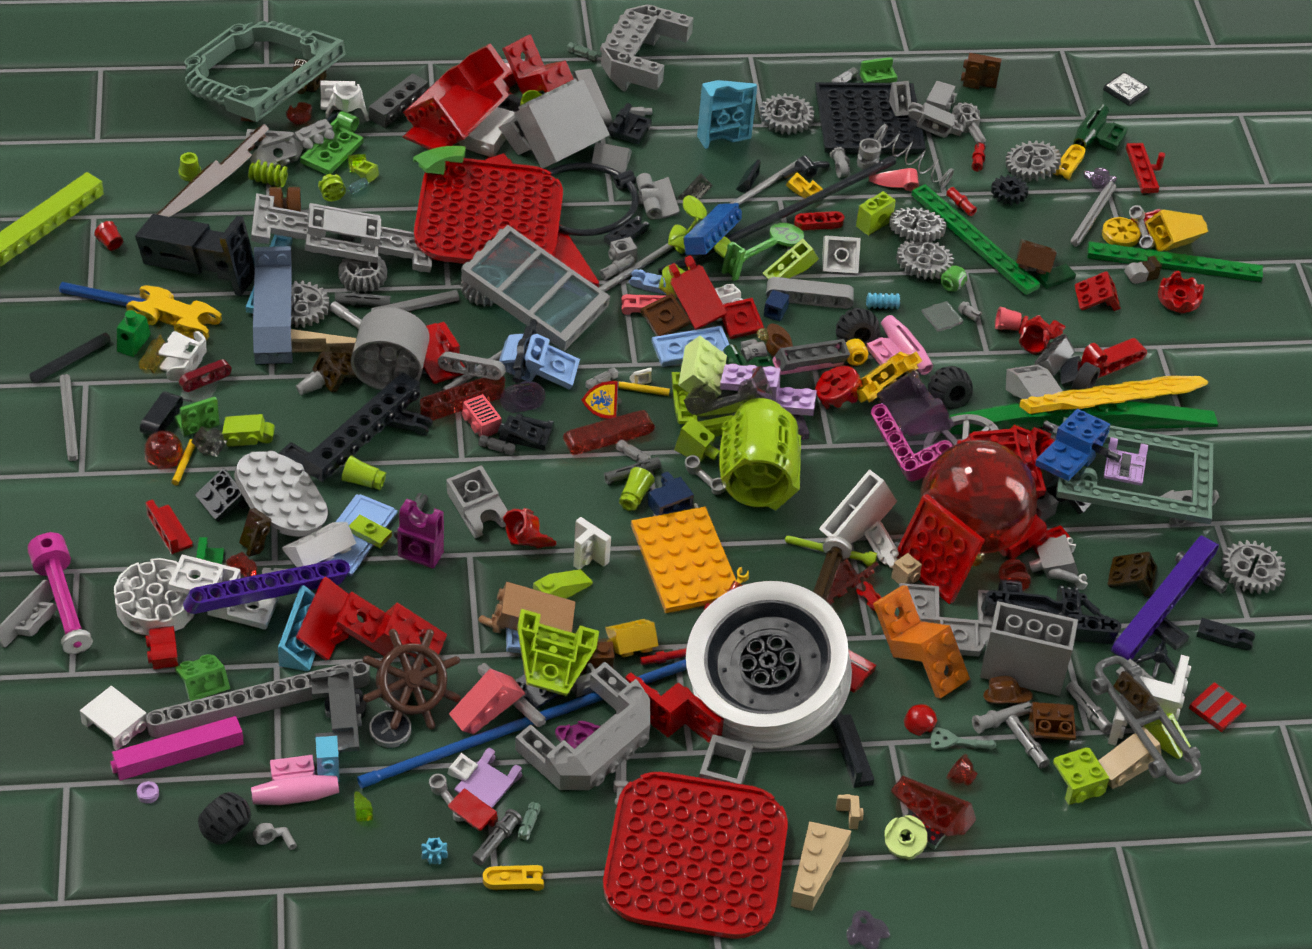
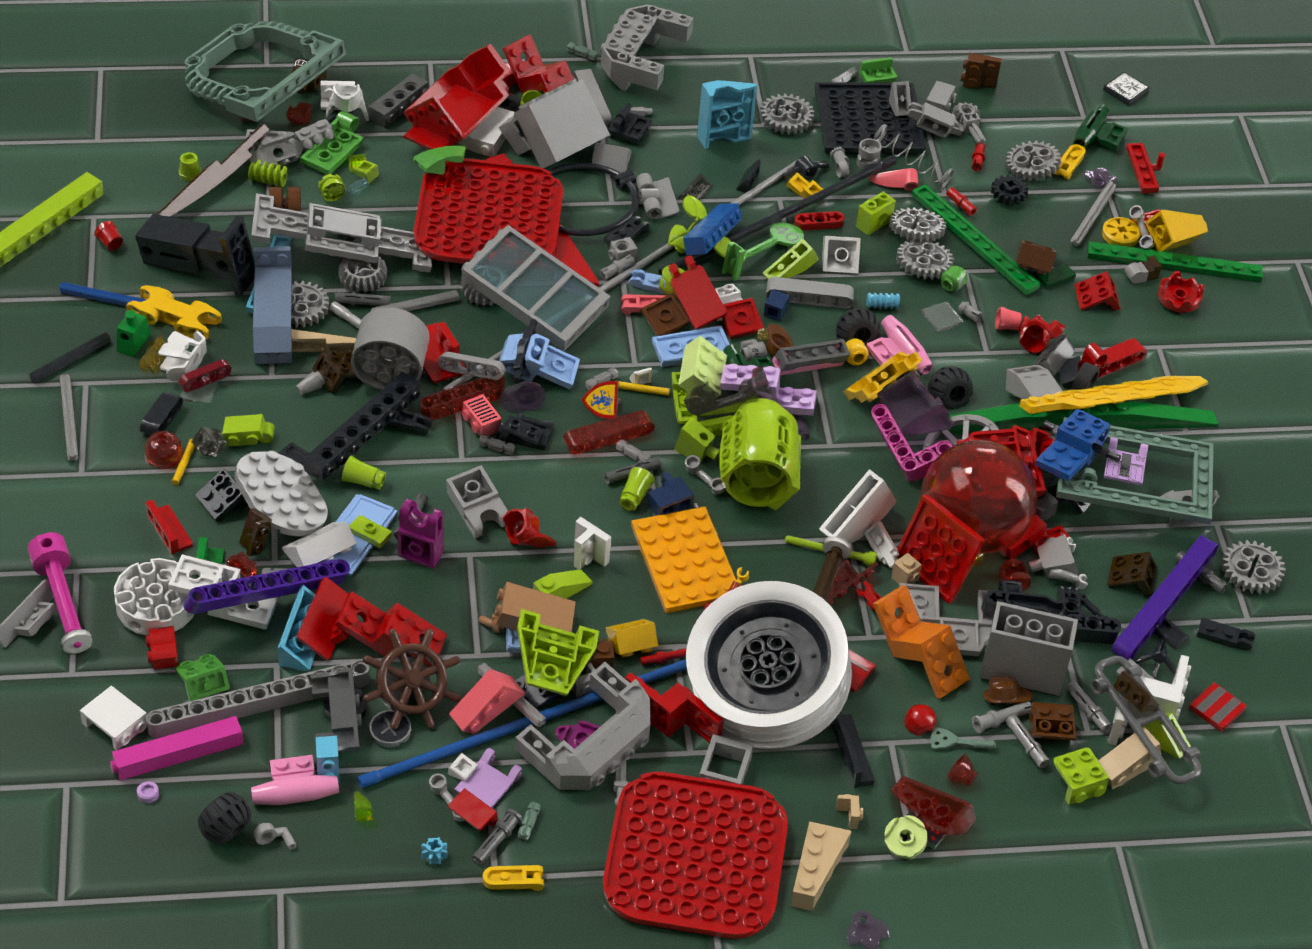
bright green bracket [175,397,220,436] -> none
red plate [815,366,863,409] -> none

